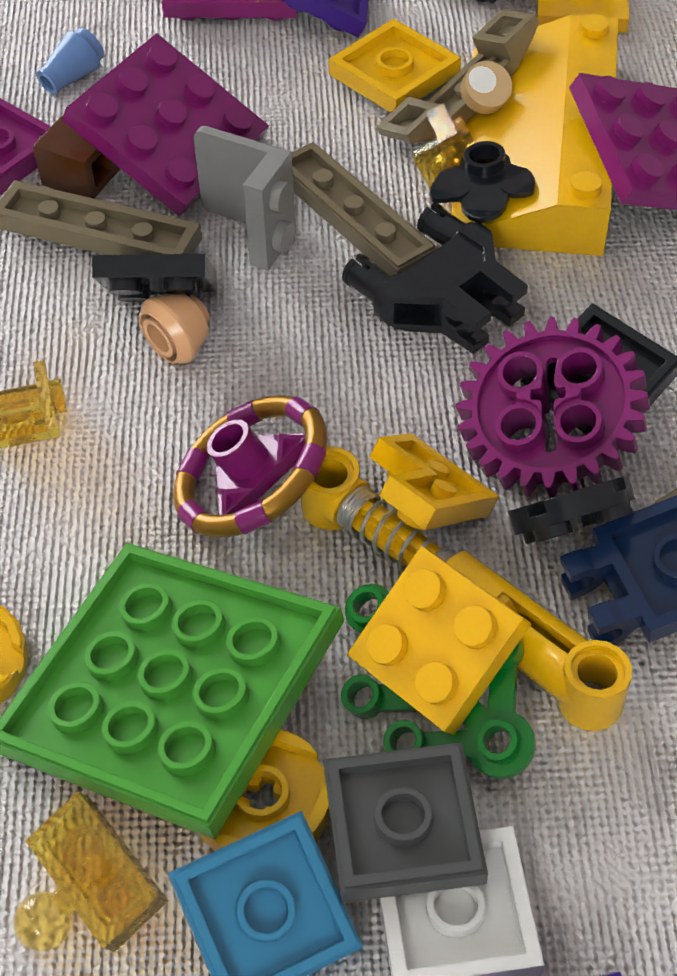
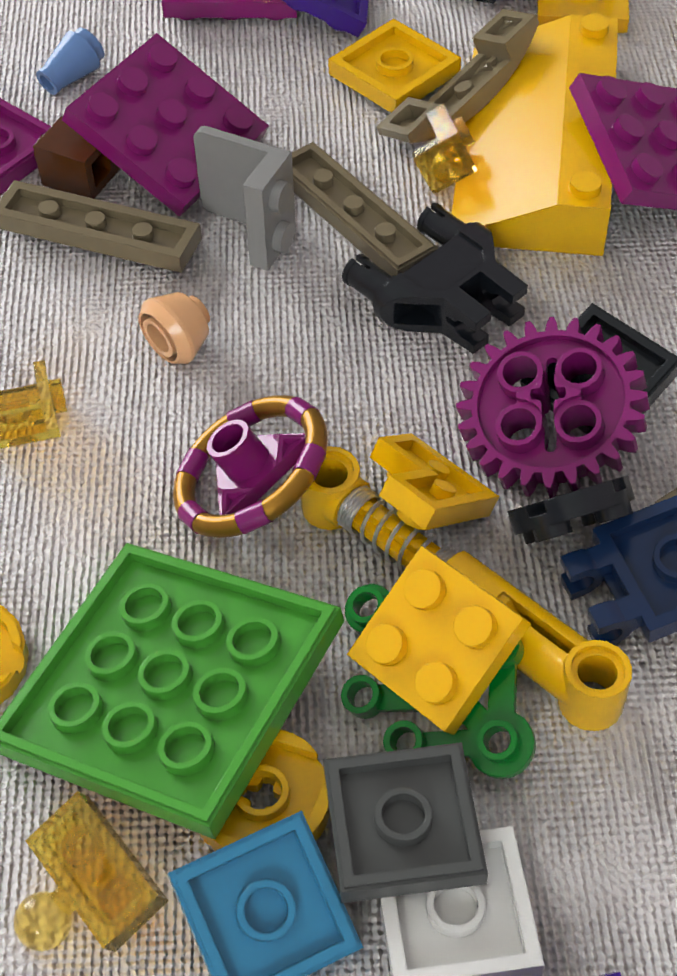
black plate [92,254,217,302] -> none
black plate [430,141,535,223] -> none
tan tile [460,61,512,114] -> none

